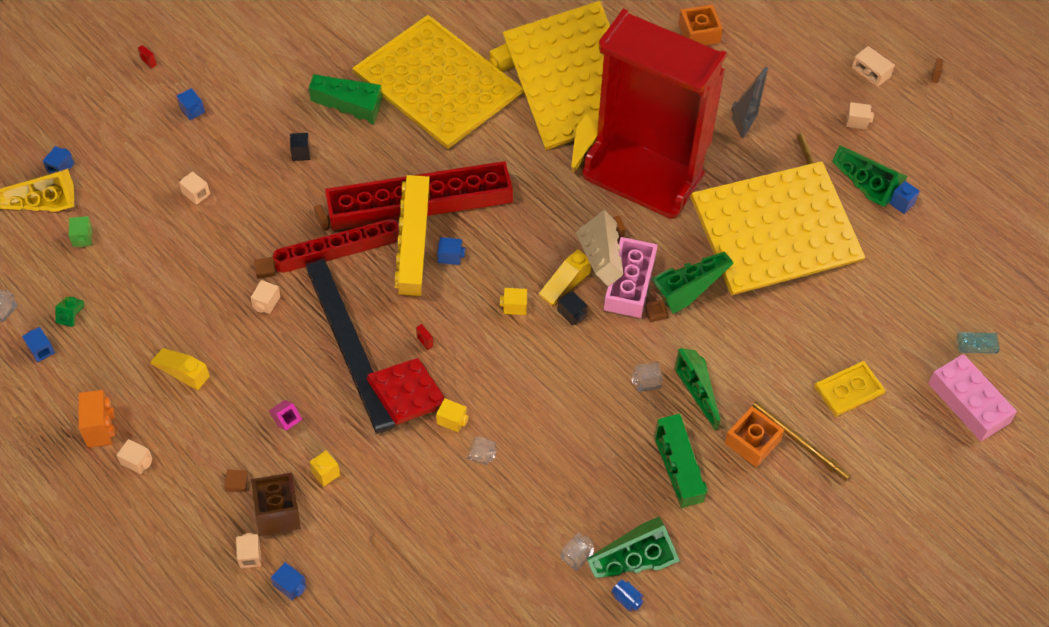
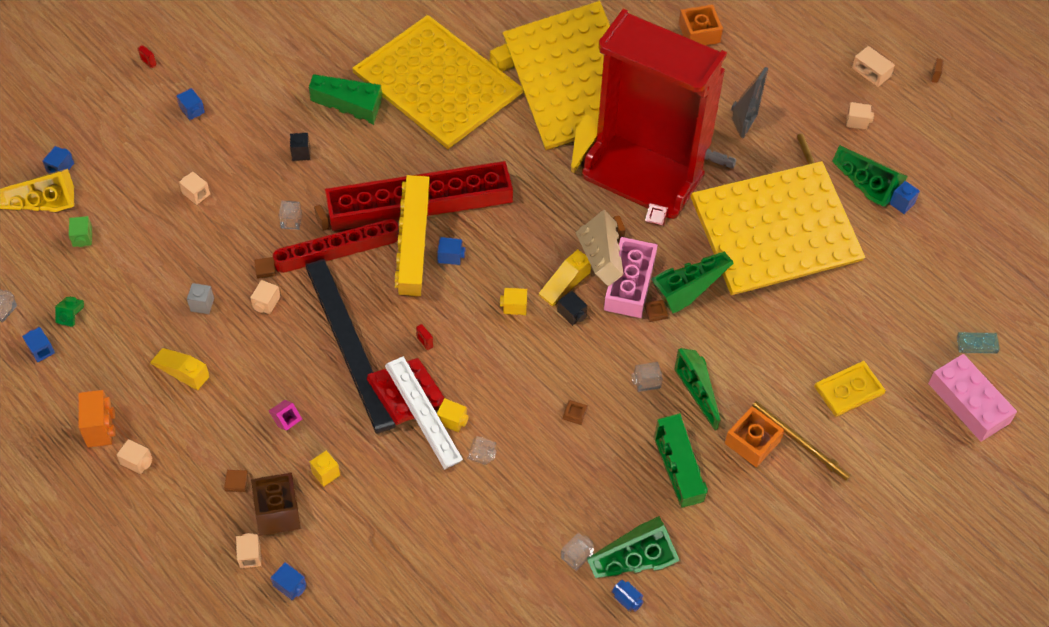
none -> light grey brick [187,283,214,314]
none -> clear brick [279,200,302,230]
none -> white tile [385,356,463,470]
none -> dark orange tile [563,400,588,425]
none -> tile [645,204,668,226]
none -> light grey axle [705,149,736,169]

